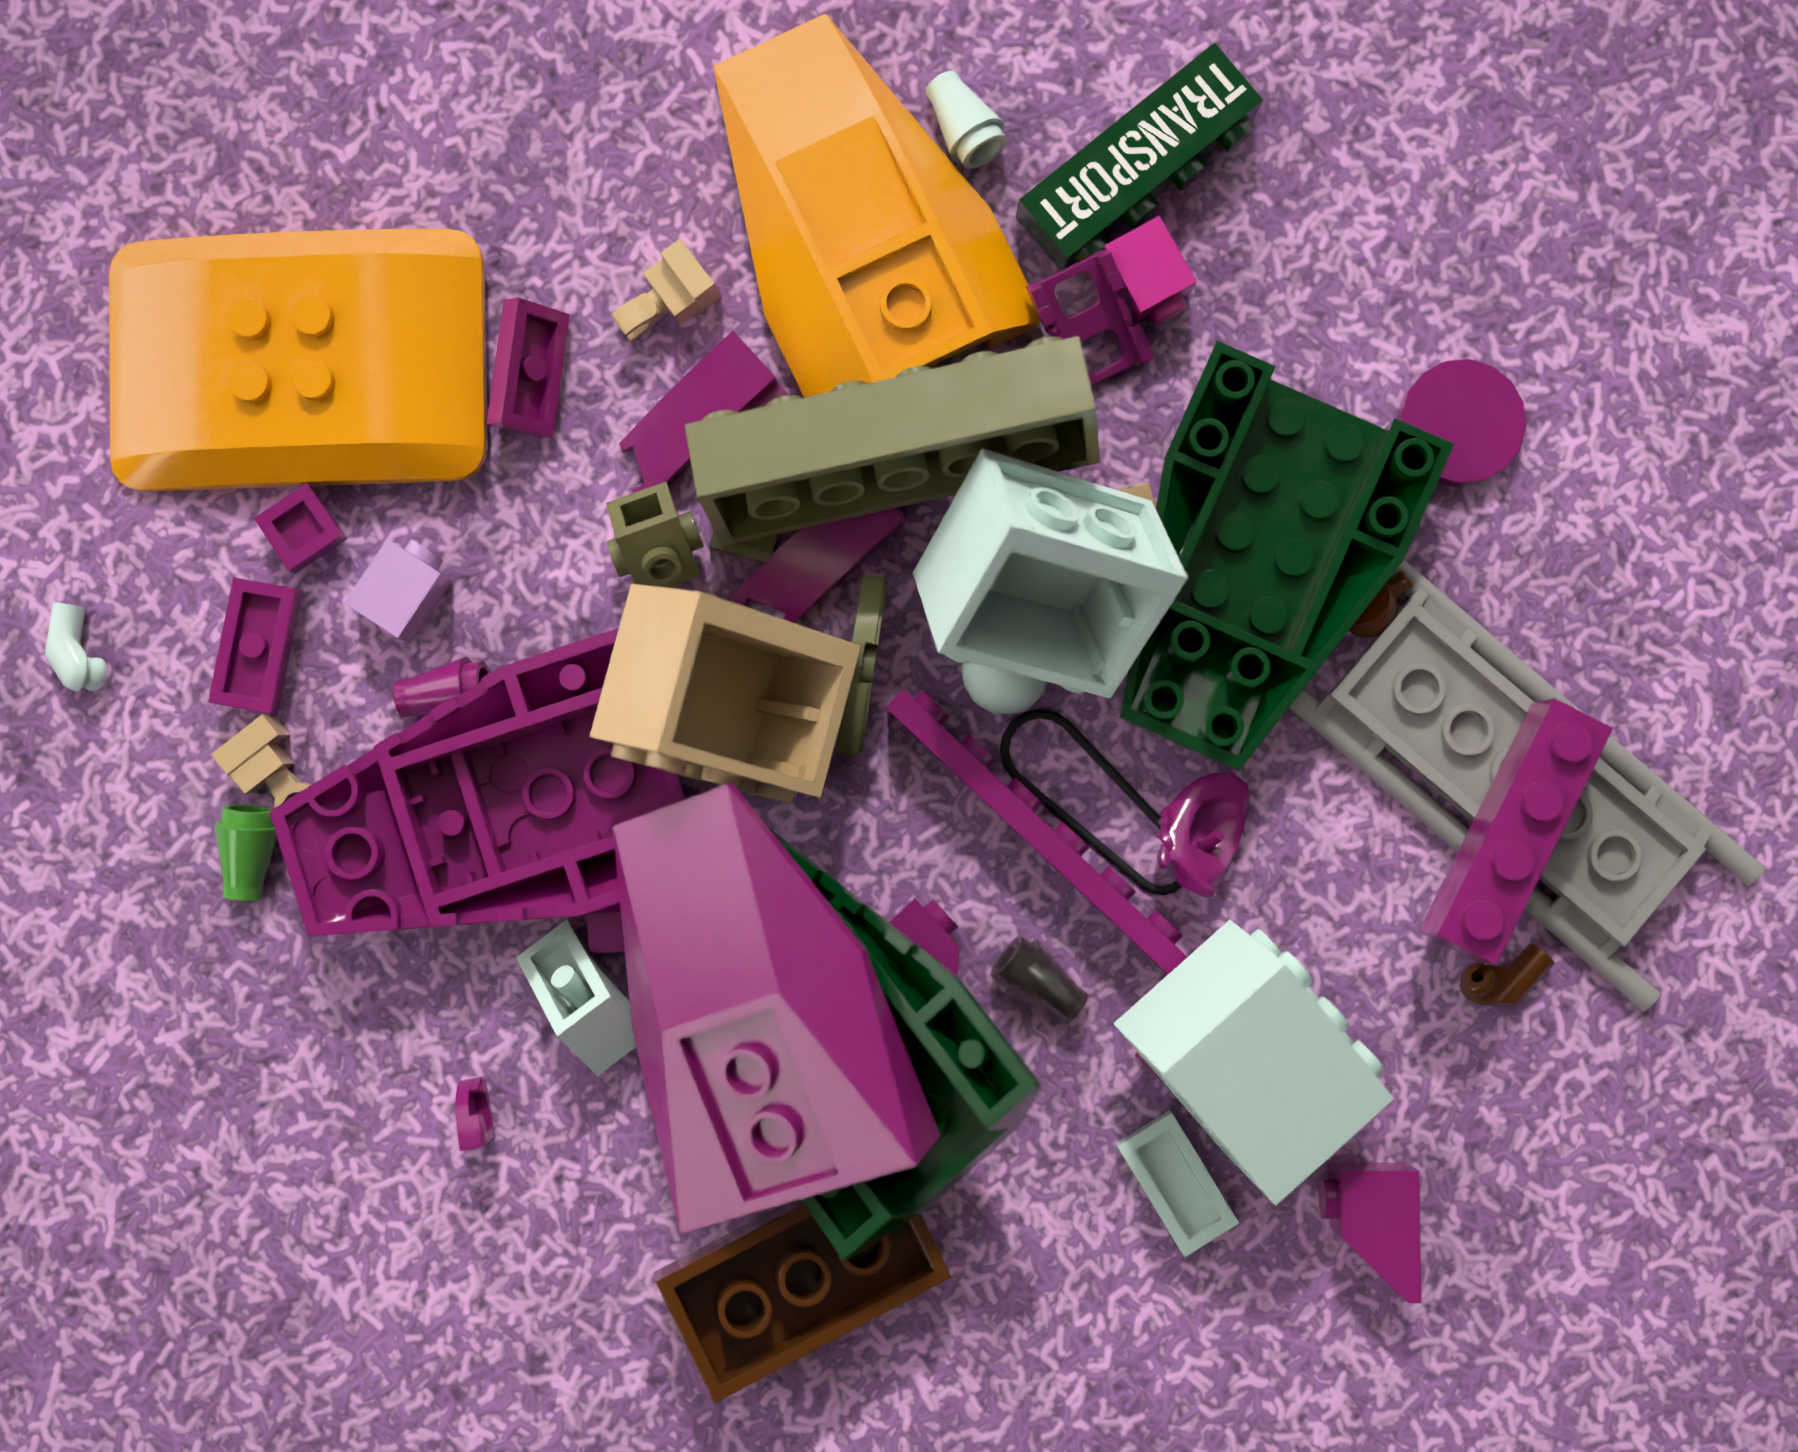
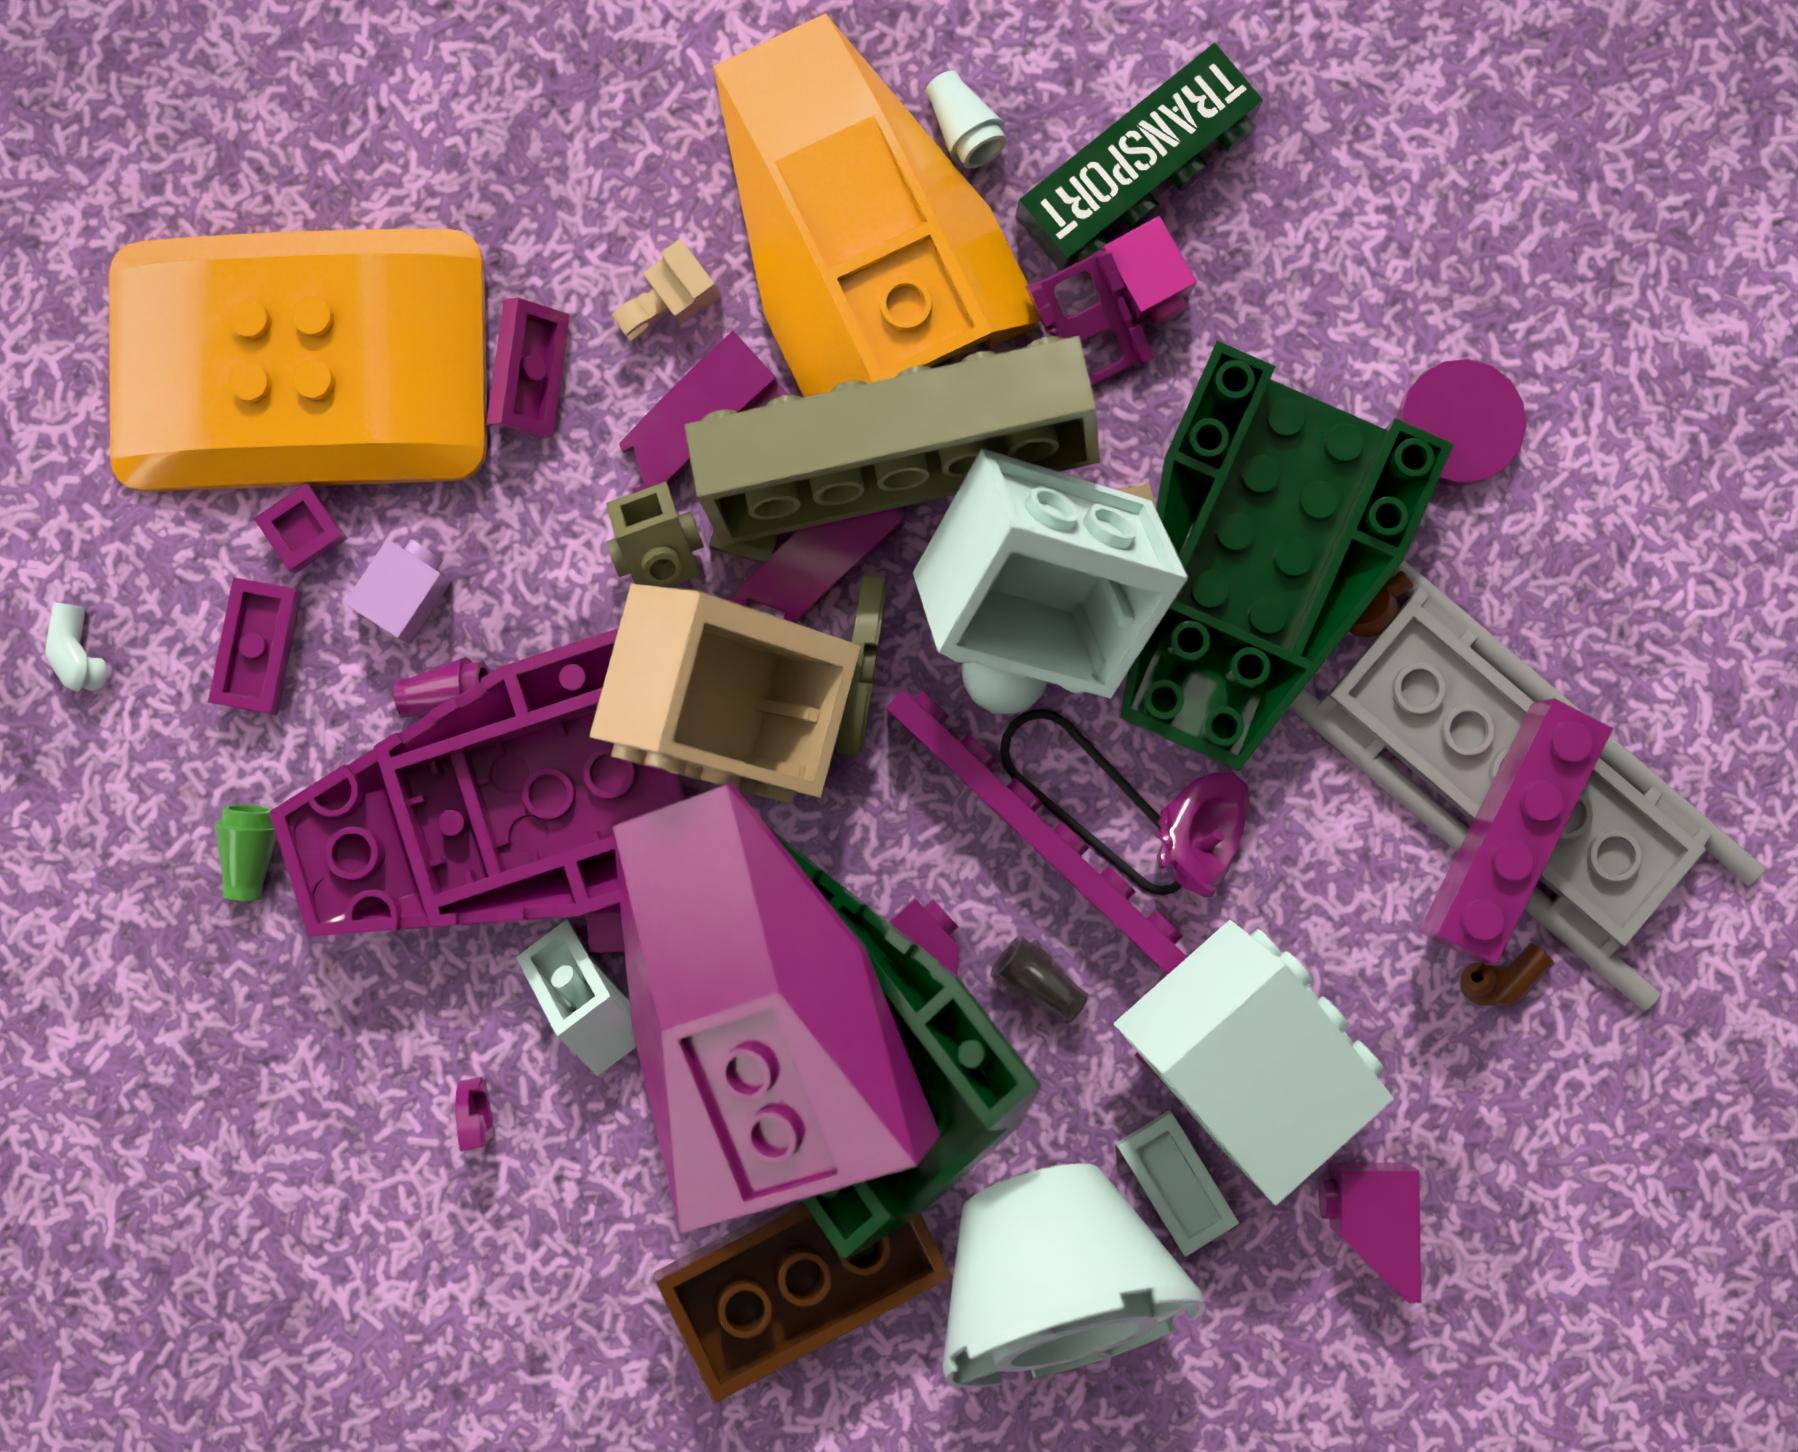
tan piece [211,714,312,807] -> none
none -> light aqua cone [943,1164,1206,1388]

